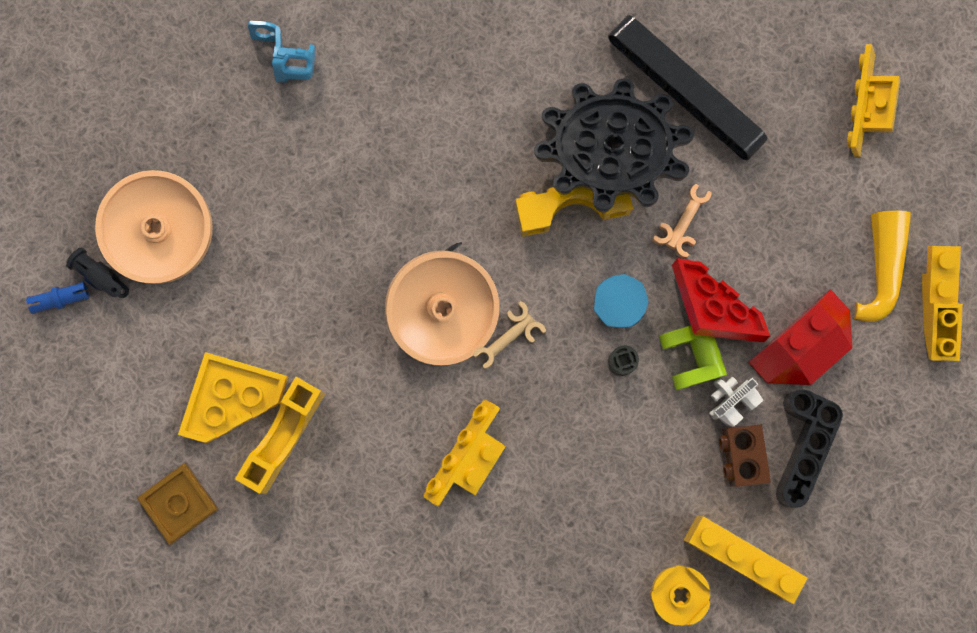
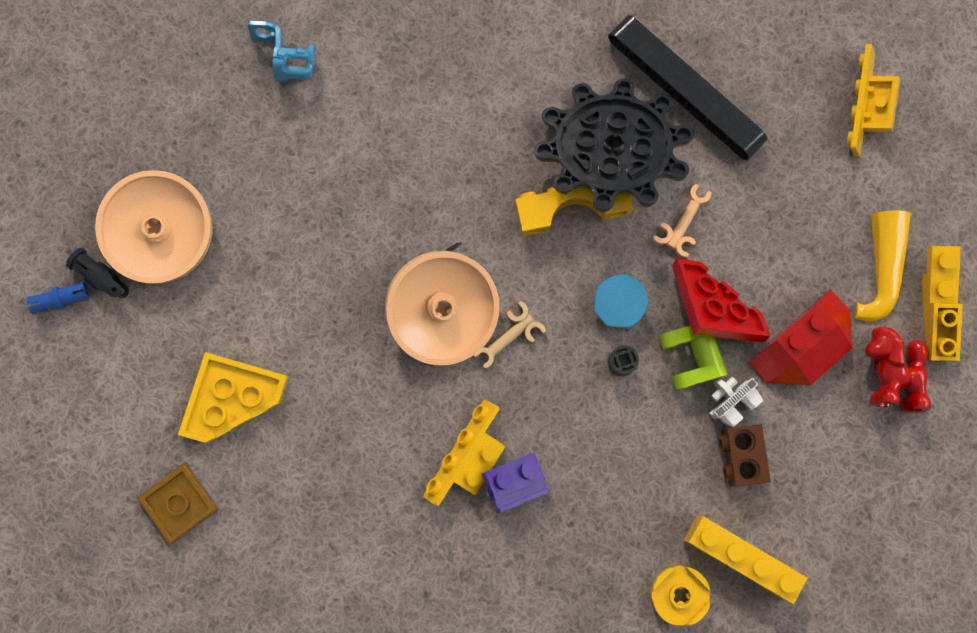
yellow arch [235,377,326,494] -> none
black beam [776,389,843,508] -> none
none -> dark purple plate [481,453,550,514]
none -> red animal [865,326,932,413]

